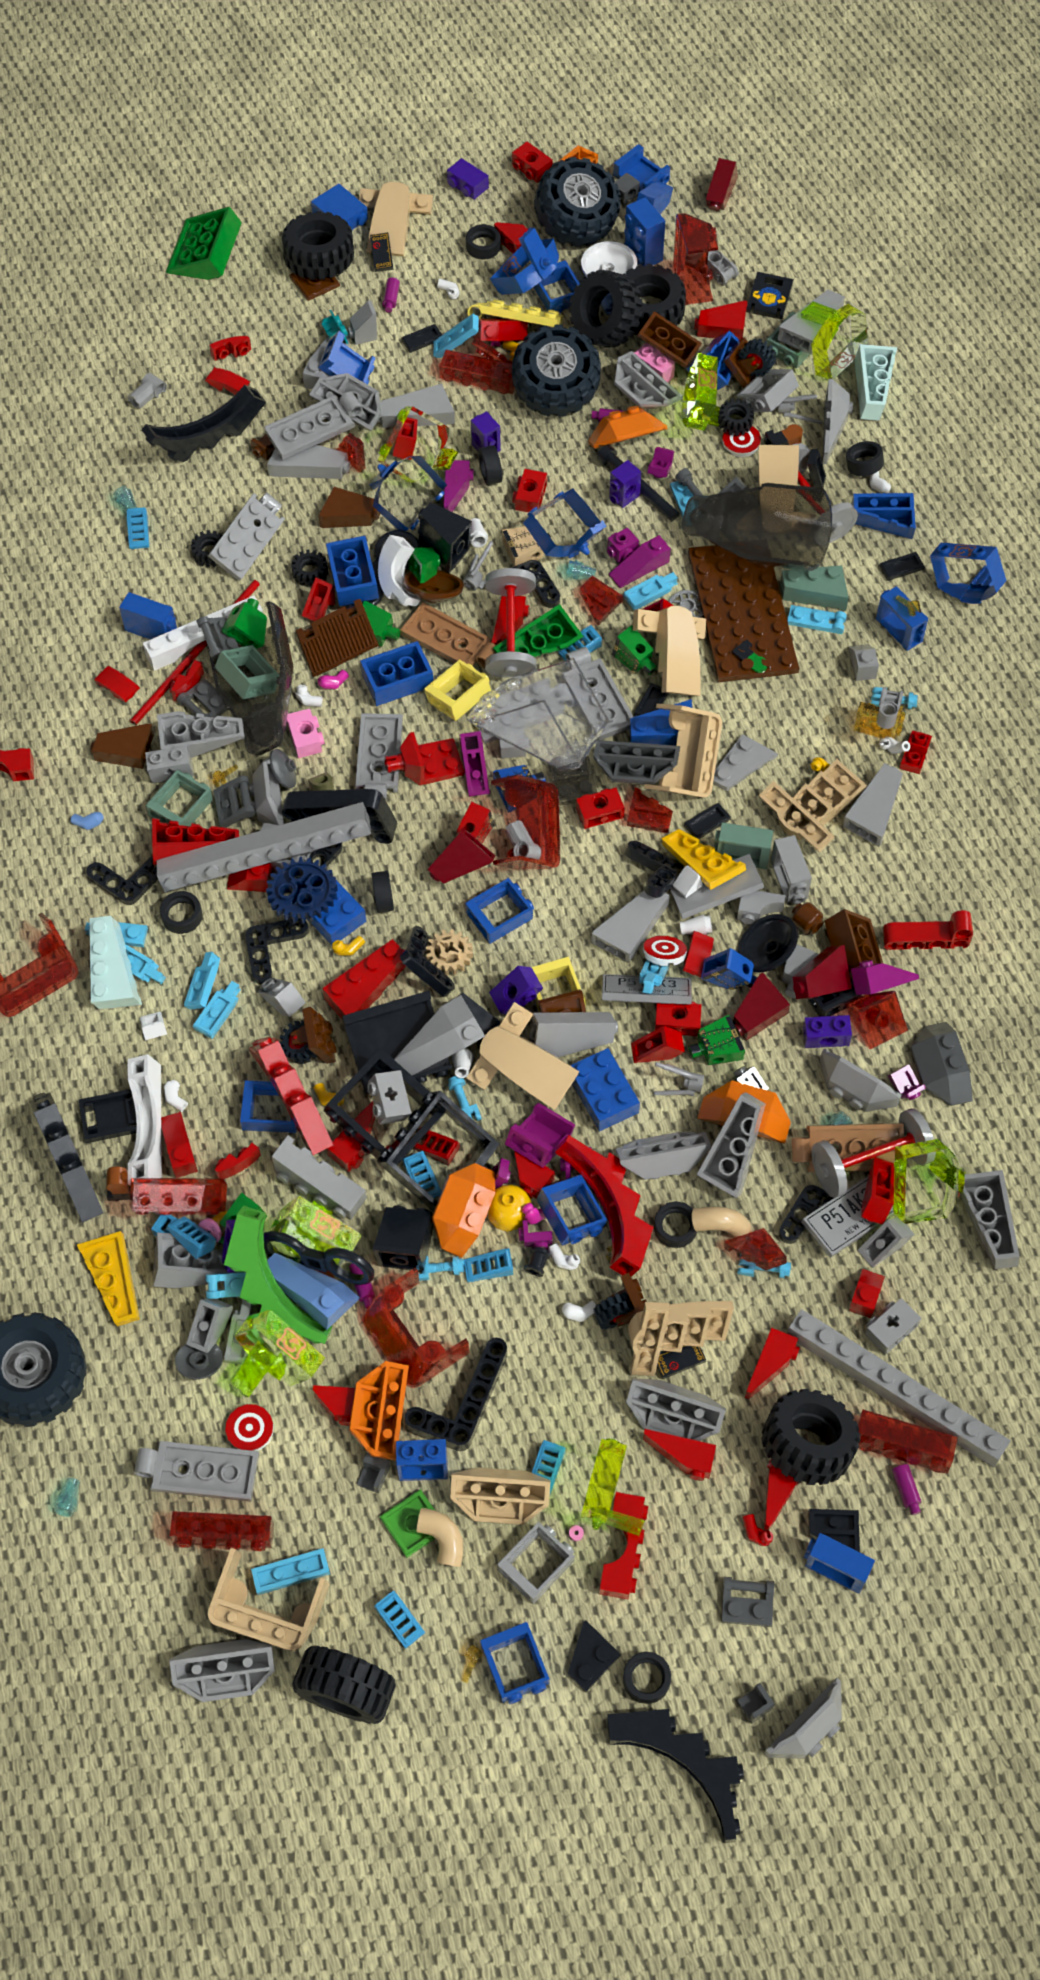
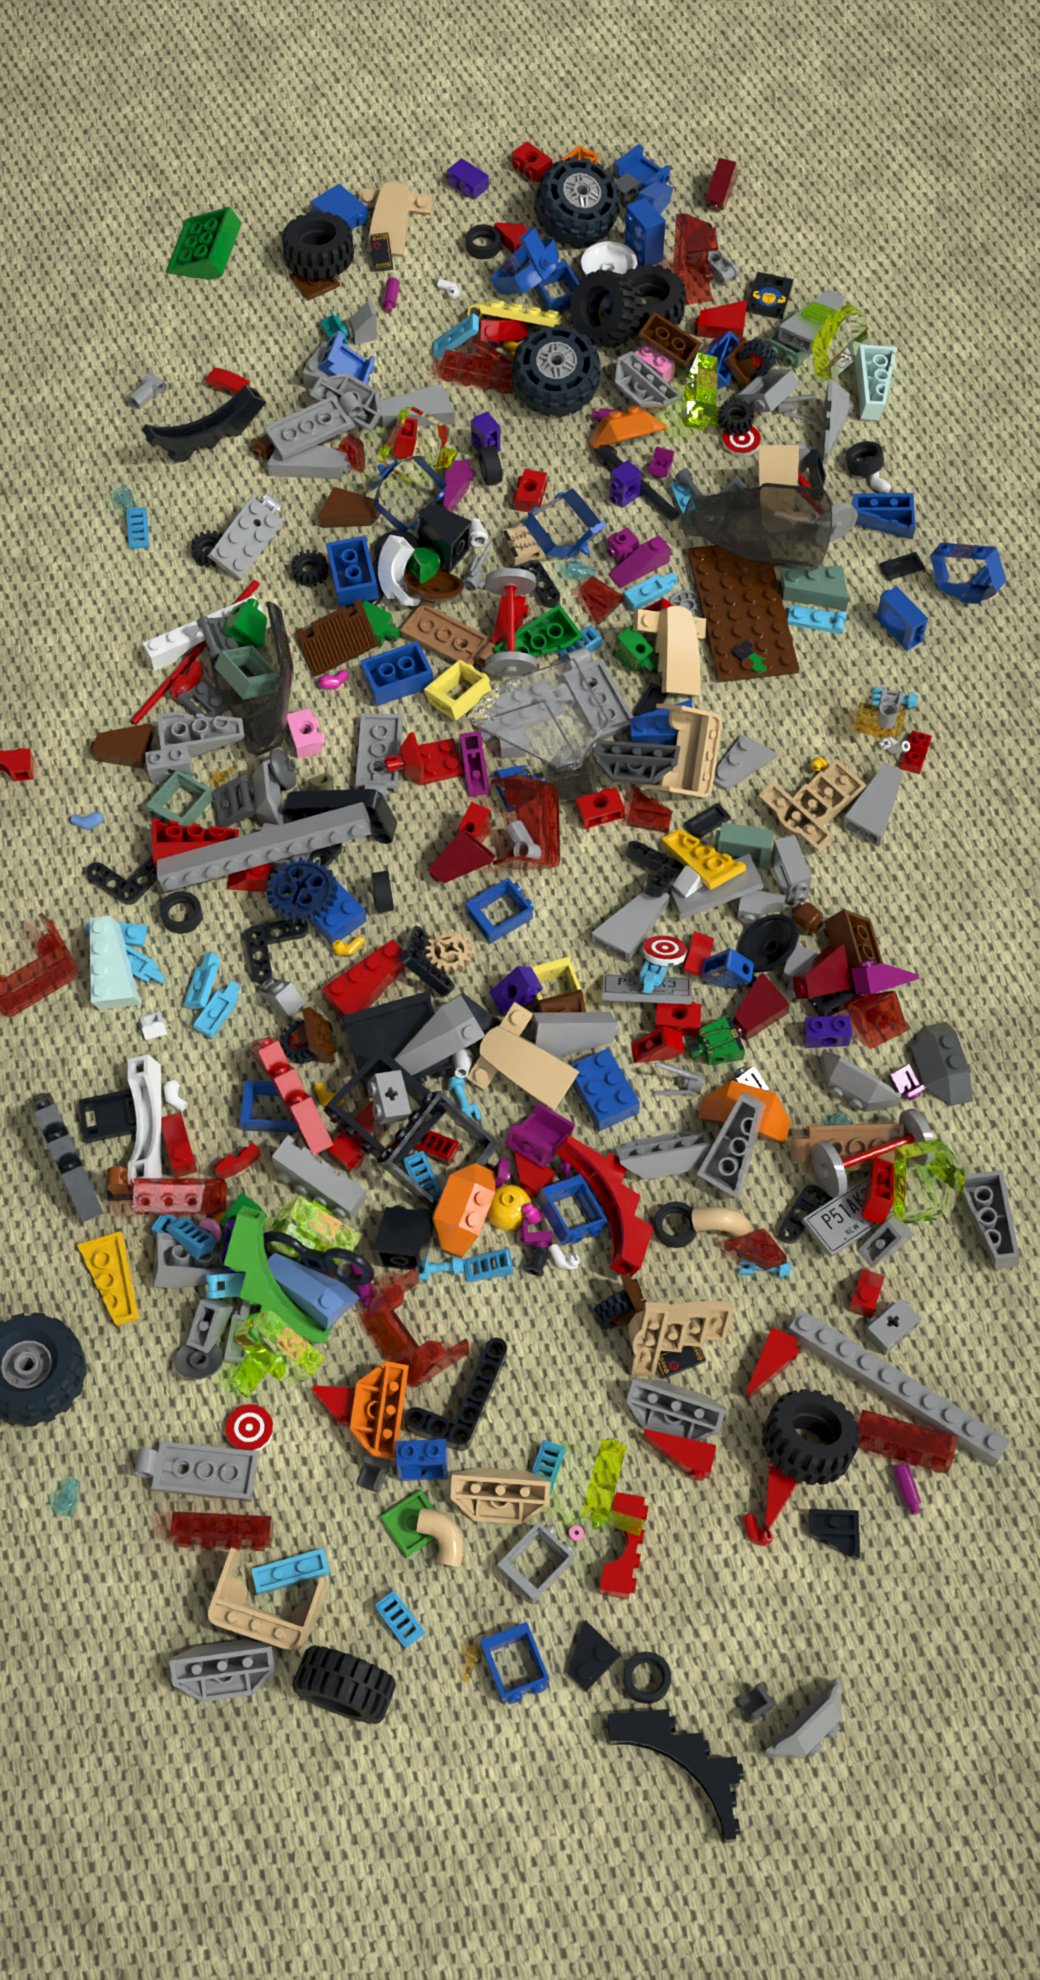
red slope [94,666,140,702] -> none
blue brick [119,592,177,640] -> none
red slope [209,336,251,361] -> none
white arm [295,685,323,707] -> none
red slope [301,578,335,621] -> none
black tile [401,324,442,353] -> none
white arm [562,1301,596,1322] -> none
white cone [680,914,712,935] -> none
dark grey plate [721,1576,774,1627] -> none
leg [764,424,803,445] -> none
blue window [803,1533,875,1594] -> none
light grey slope [848,644,879,681] -> none
red beam [883,910,973,950] -> none
clear yellow hand [896,595,921,616] -> none

